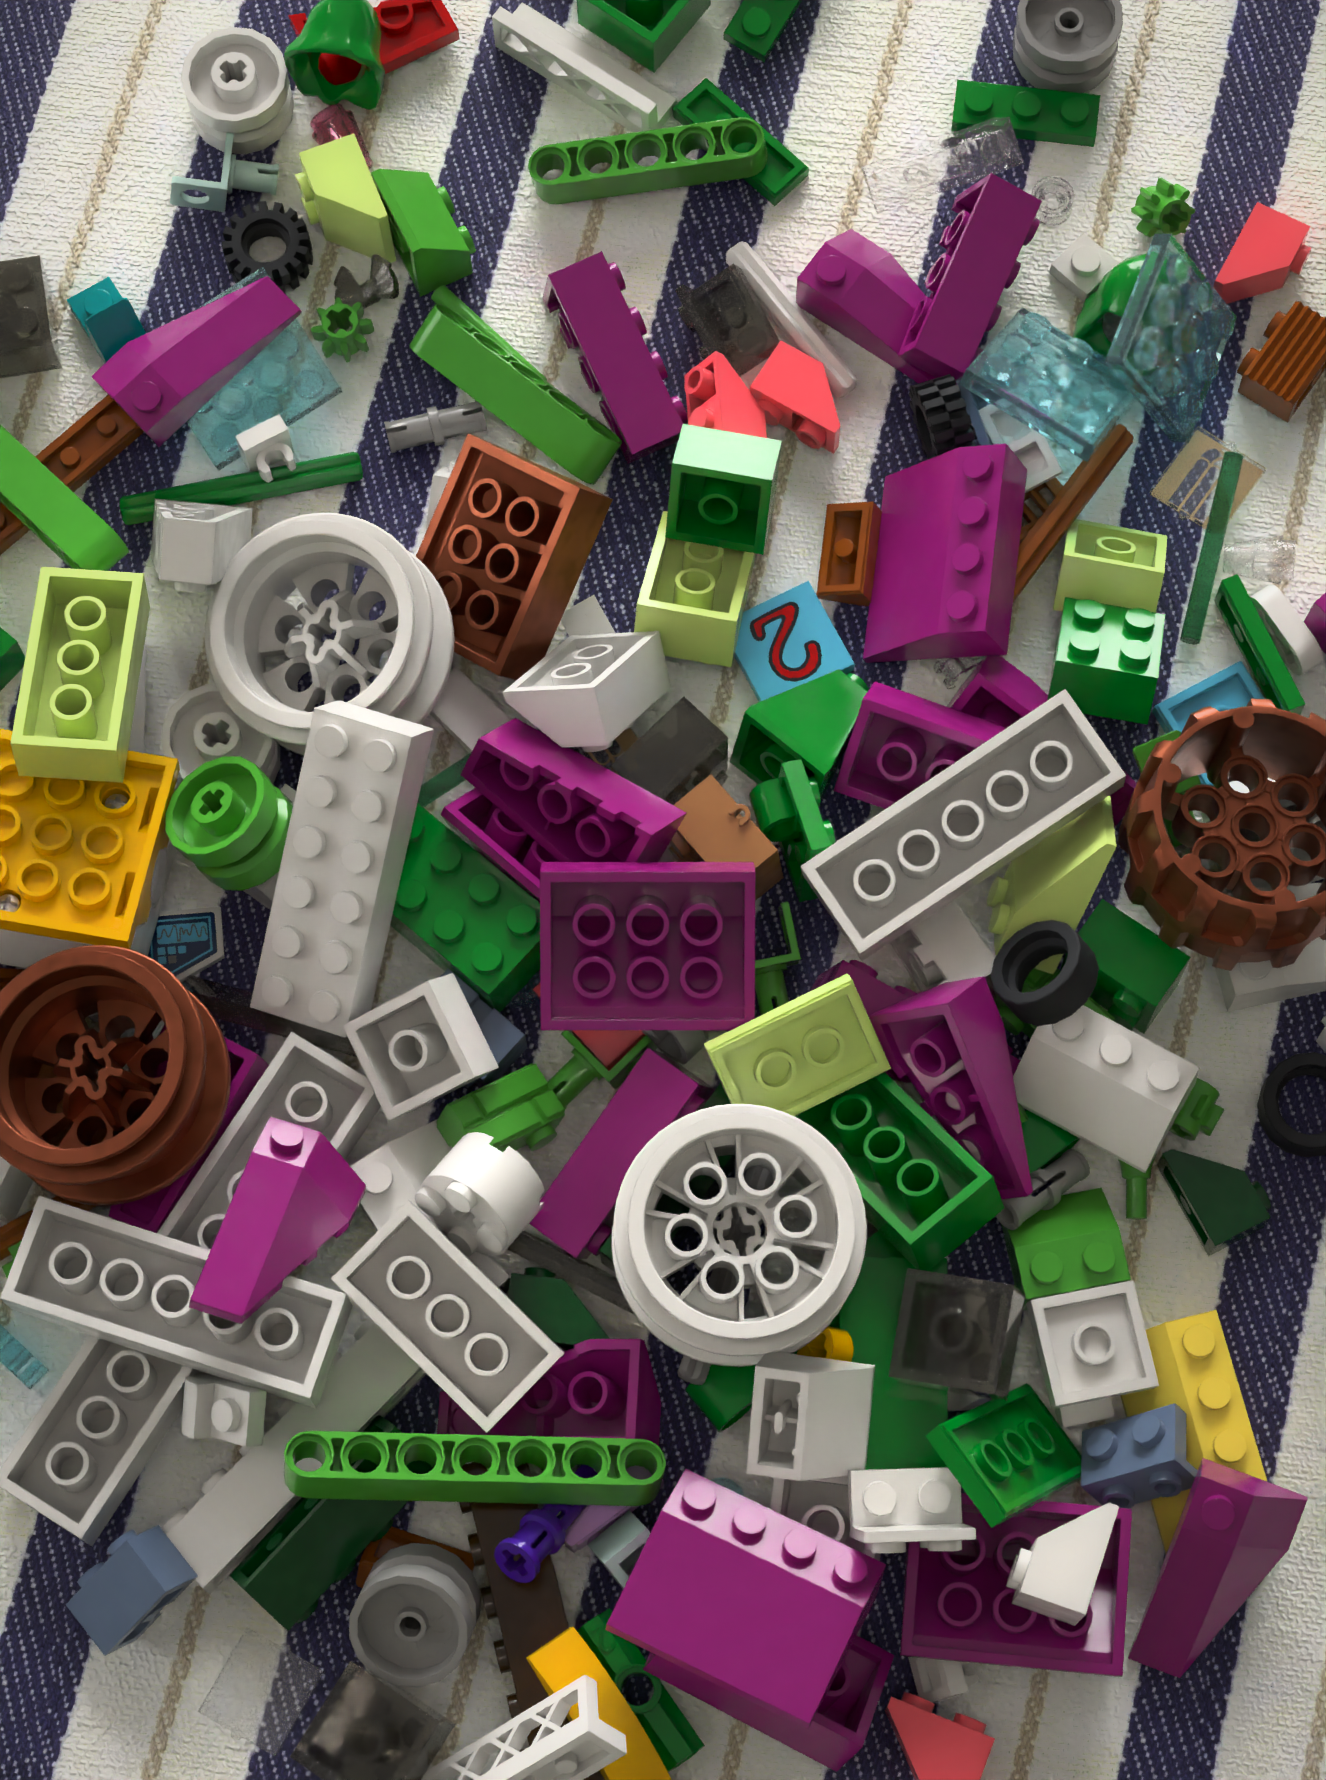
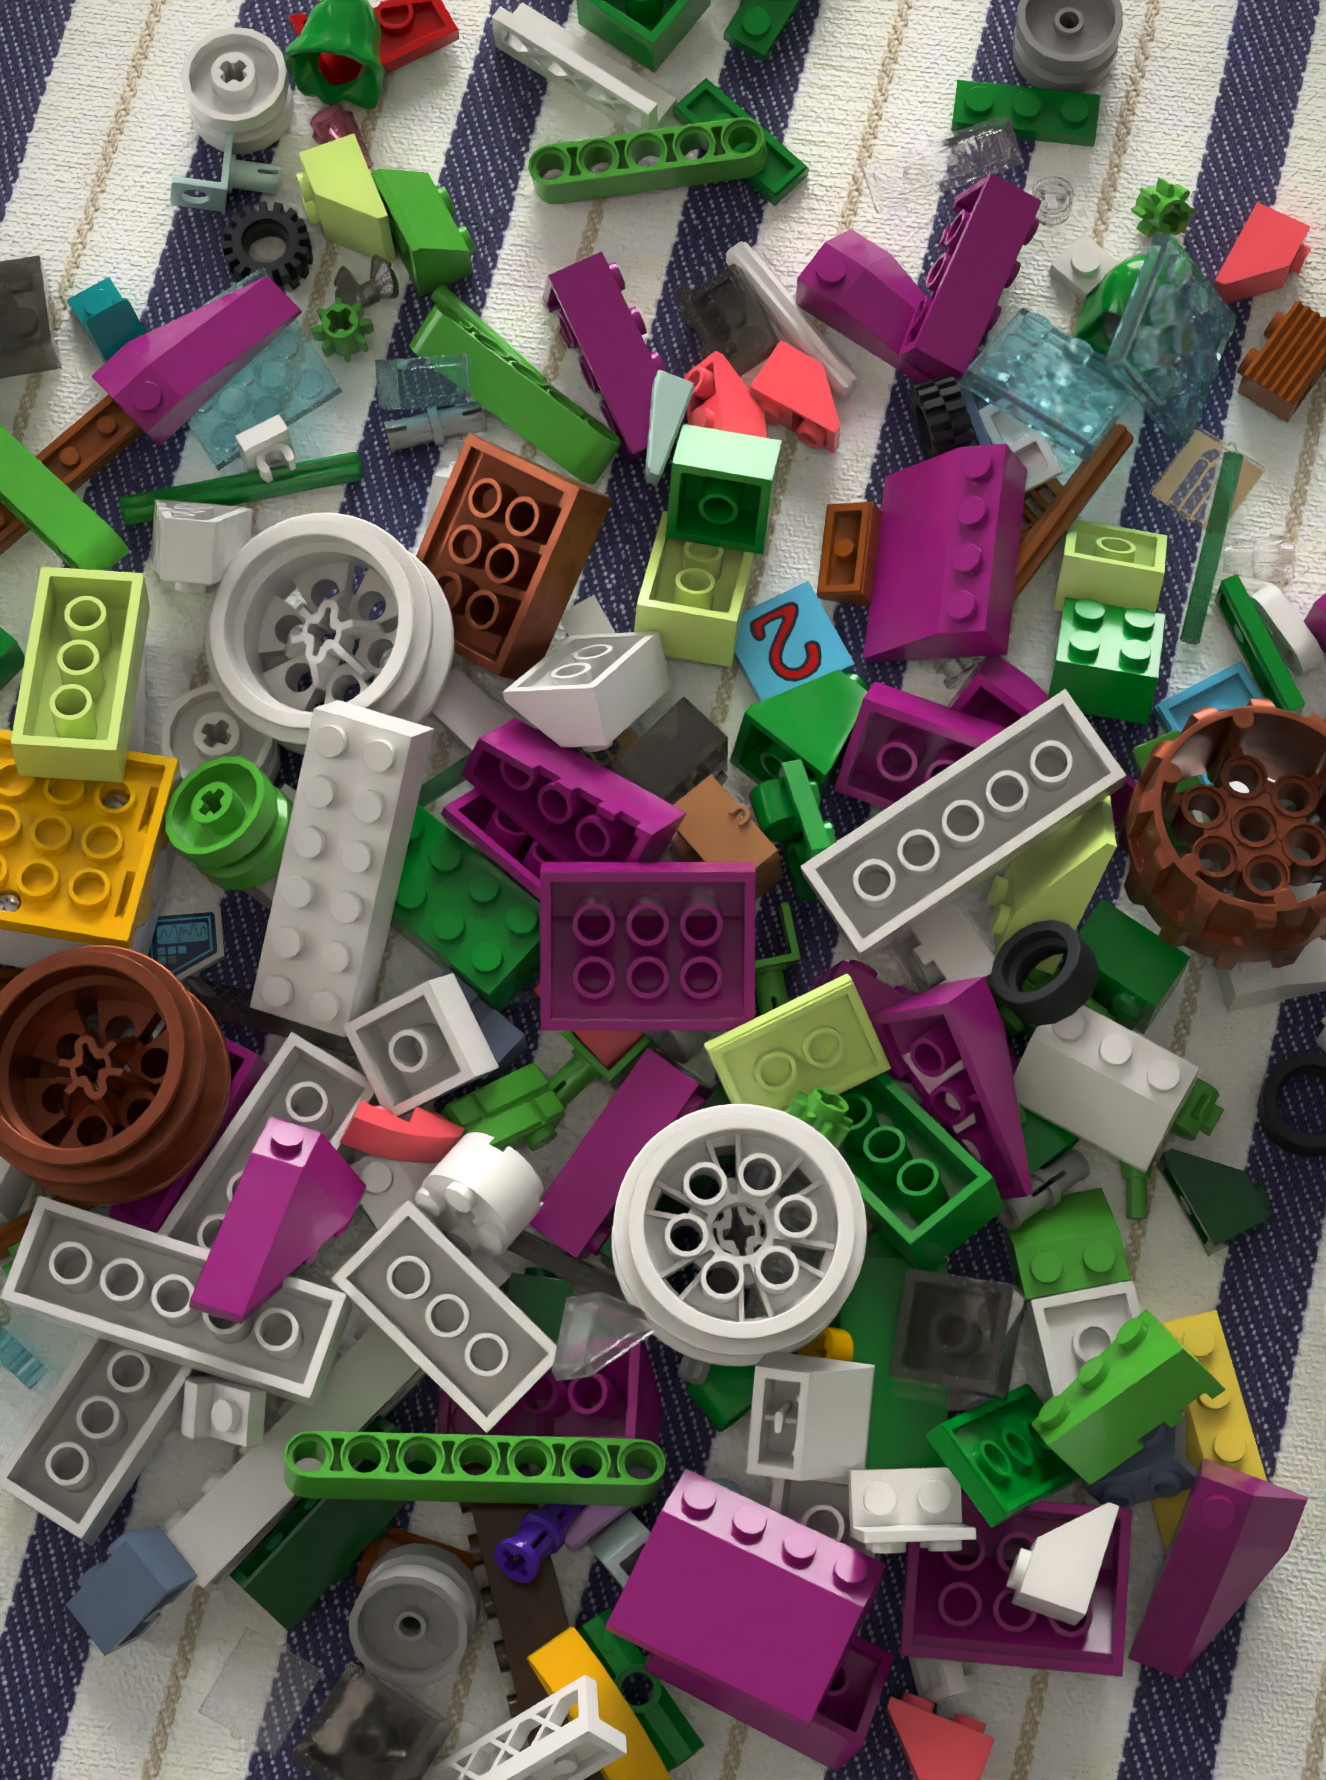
none -> coral slope [340,1100,465,1163]
none -> clear light blue slope [375,353,472,410]
none -> clear slope [552,1292,660,1381]
none -> light aqua slope [645,370,695,485]
none -> bright green gear [787,1087,853,1150]
none -> bright green wedge [1031,1309,1226,1485]

